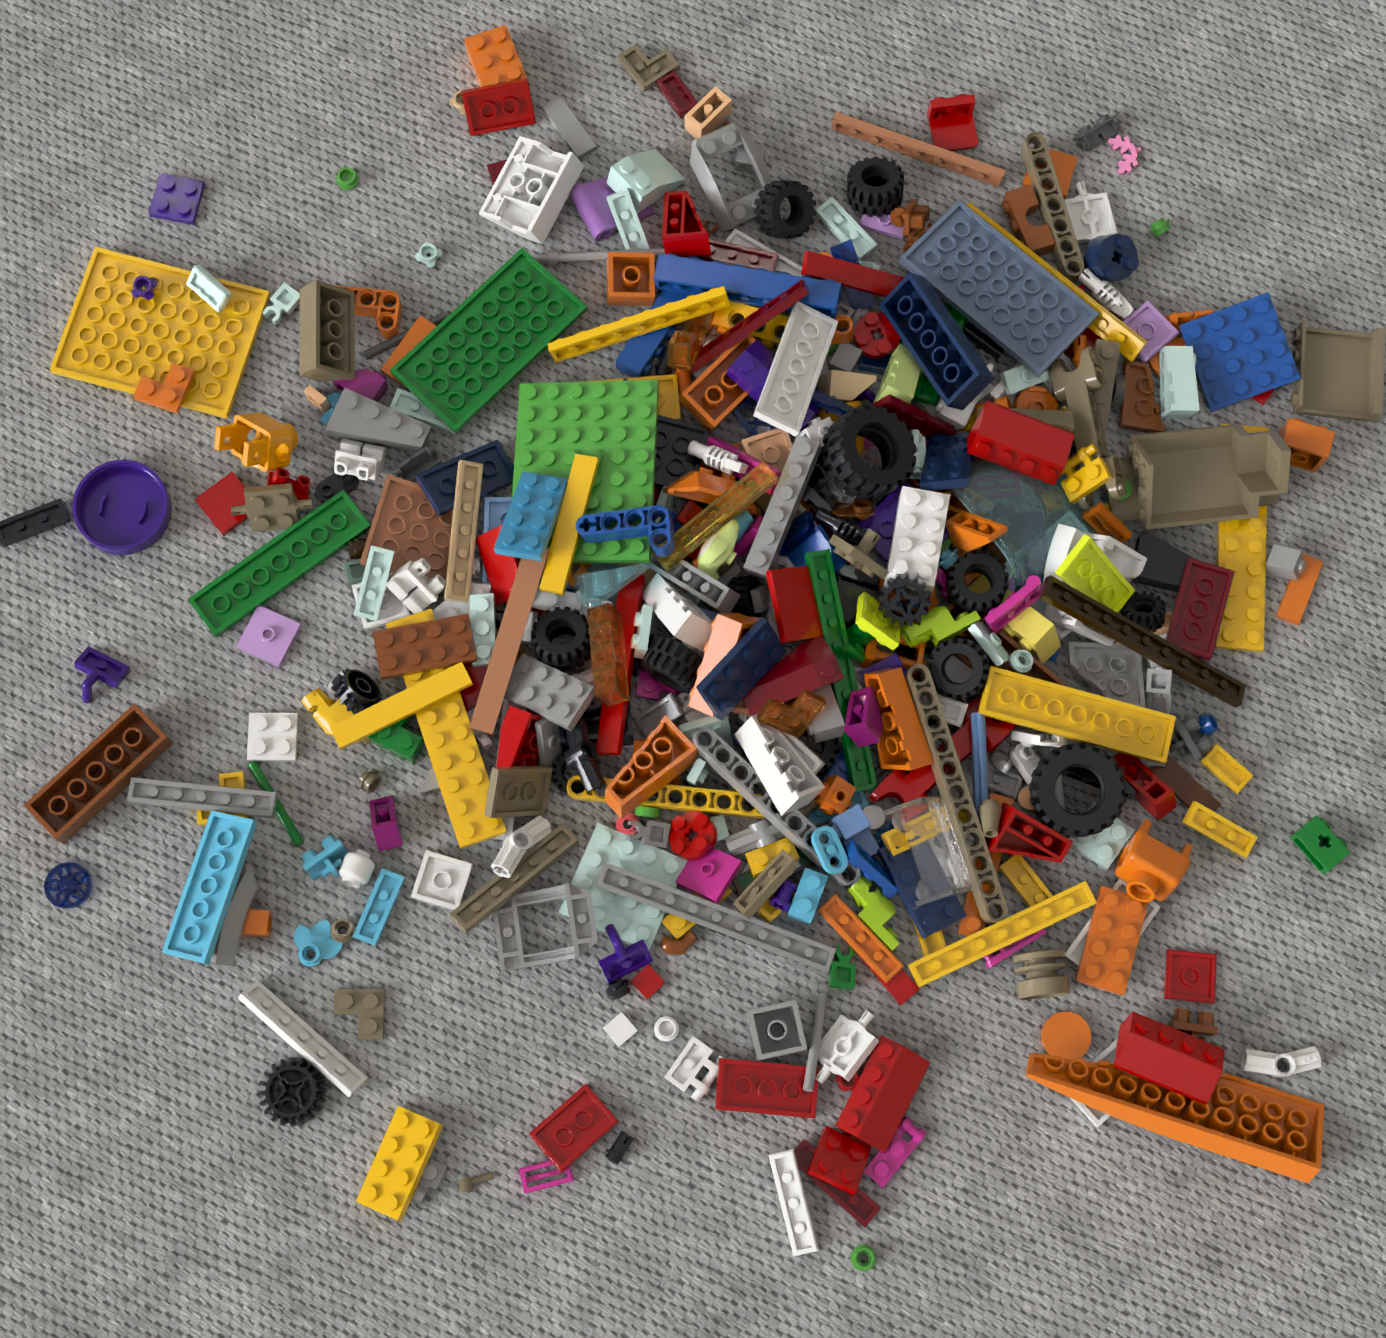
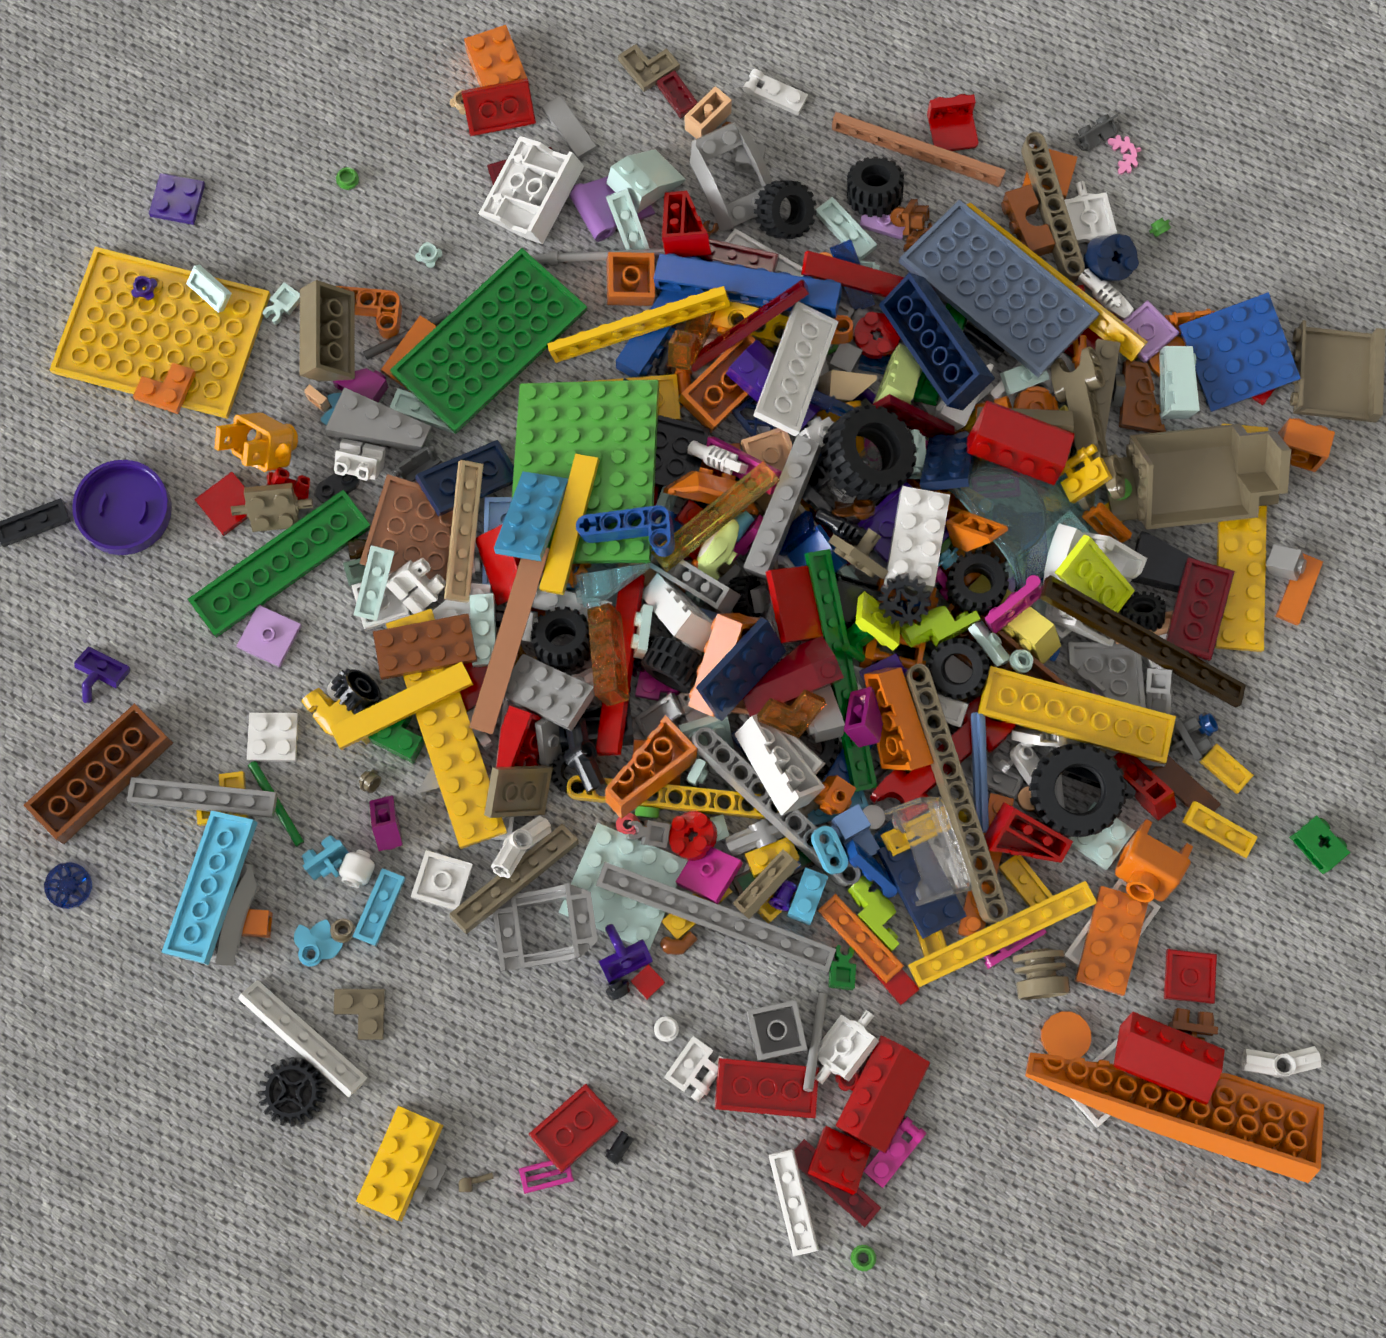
white tile [603,1012,638,1047] -> none
dark tan cone [977,799,1002,838] -> none
none -> white plate [742,69,808,115]

